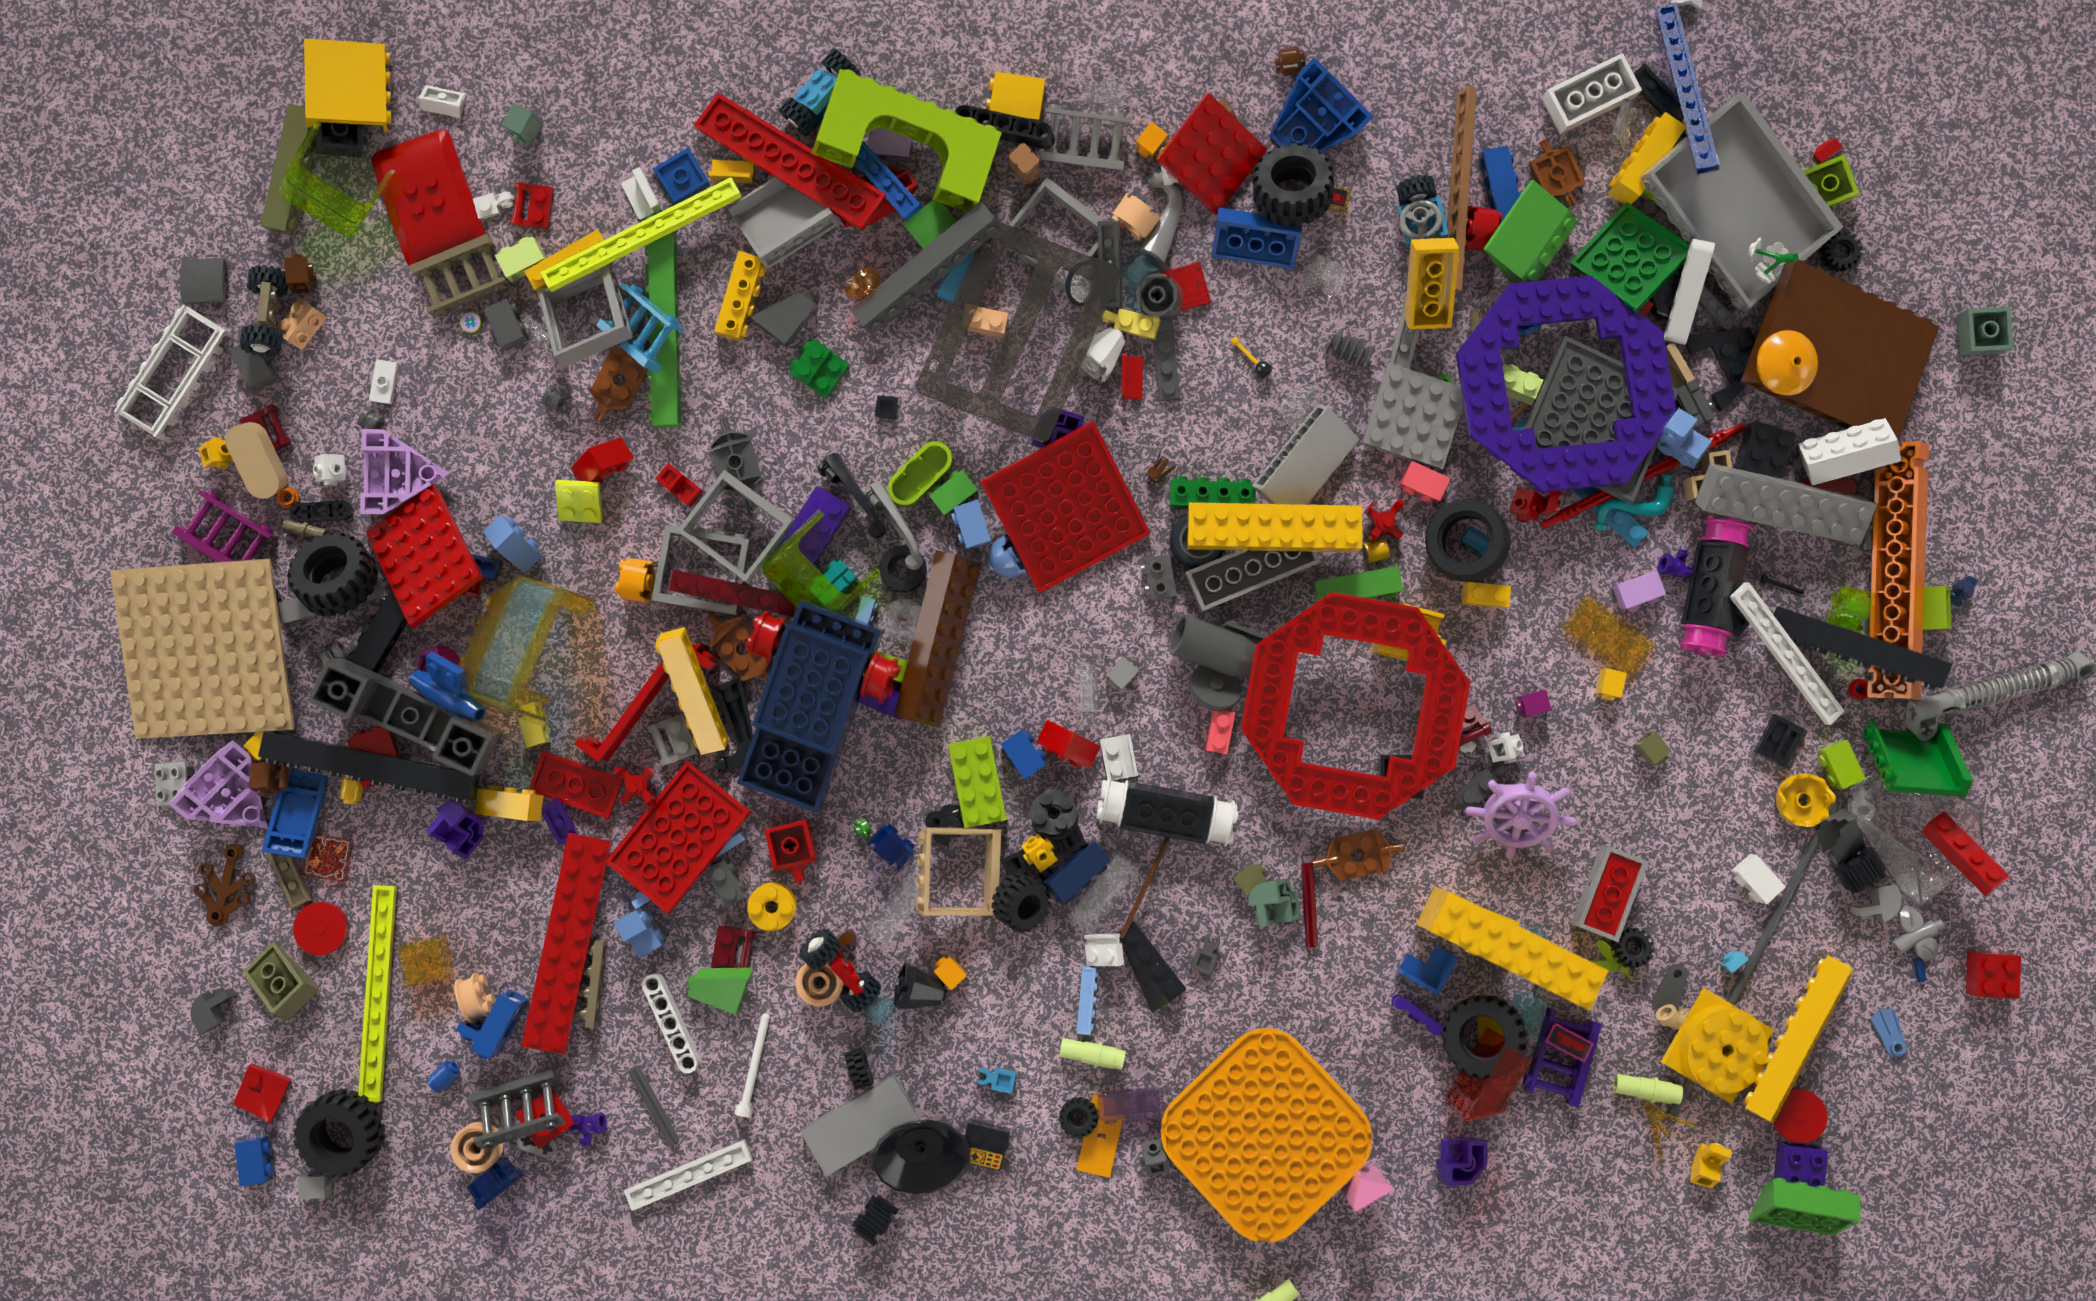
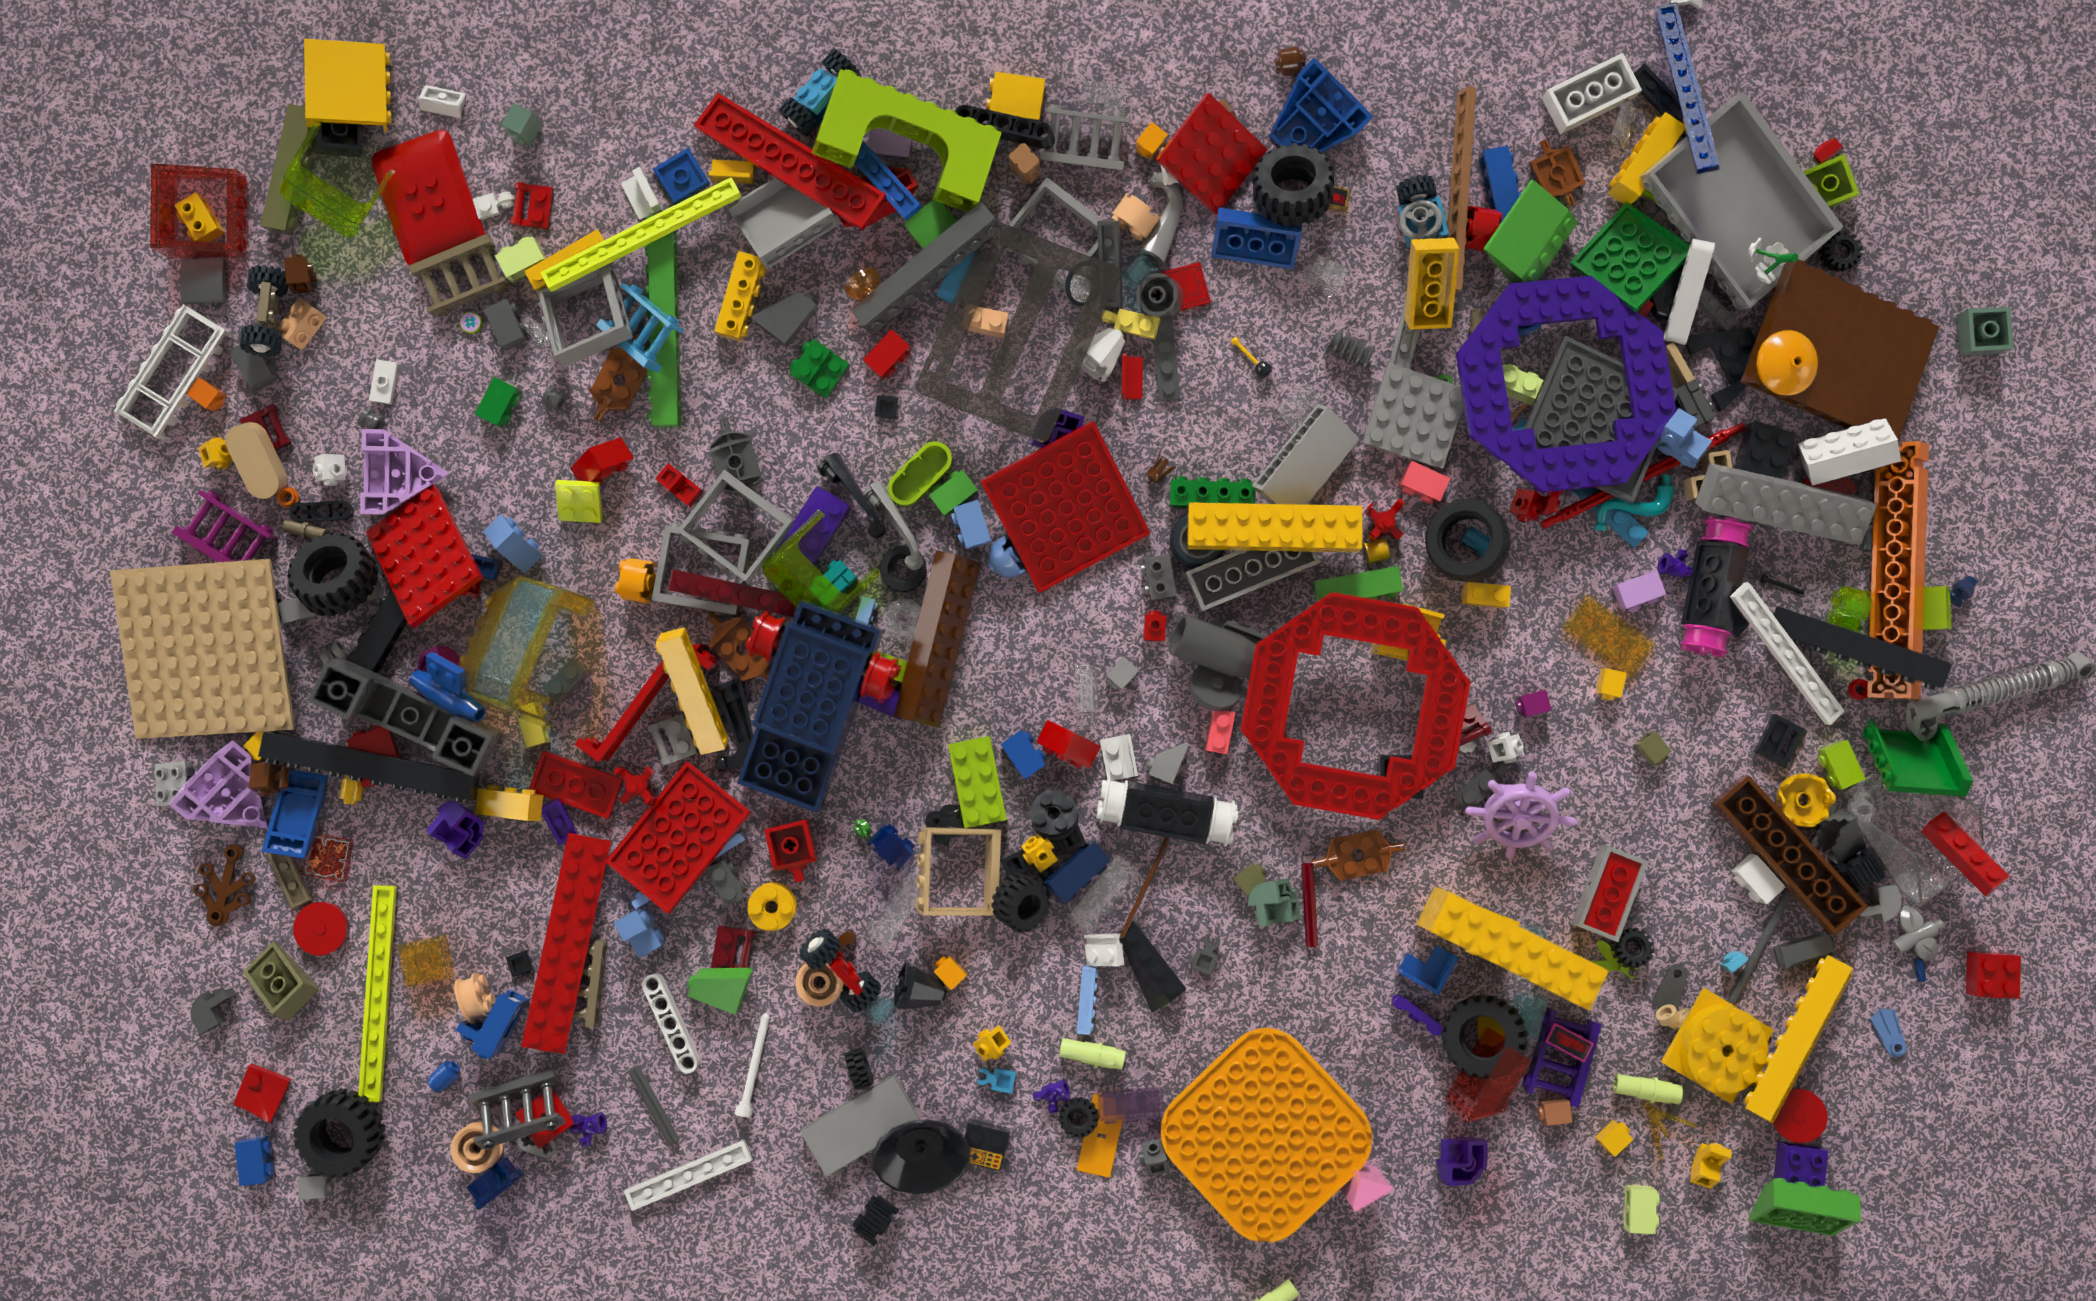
none -> clear red windscreen [150,164,247,258]
none -> yellow brick [175,192,225,246]
none -> orange brick [186,377,227,412]
none -> green brick [475,377,522,428]
none -> black tile [506,949,534,977]
none -> dark grey brick [542,658,592,703]
none -> red brick [863,329,911,380]
none -> yellow brick [972,1025,1012,1062]
none -> dark purple piece [1033,1079,1070,1114]
none -> red brick [1143,610,1166,642]
none -> light grey slope [1146,743,1188,784]
none -> nougat brick [1537,1098,1573,1126]
none -> yellow brick [1595,1120,1634,1157]
none -> yellowish green brick [1624,1185,1660,1234]
none -> reddish brown brick [1710,775,1868,935]
none -> dark grey window [1773,932,1836,969]

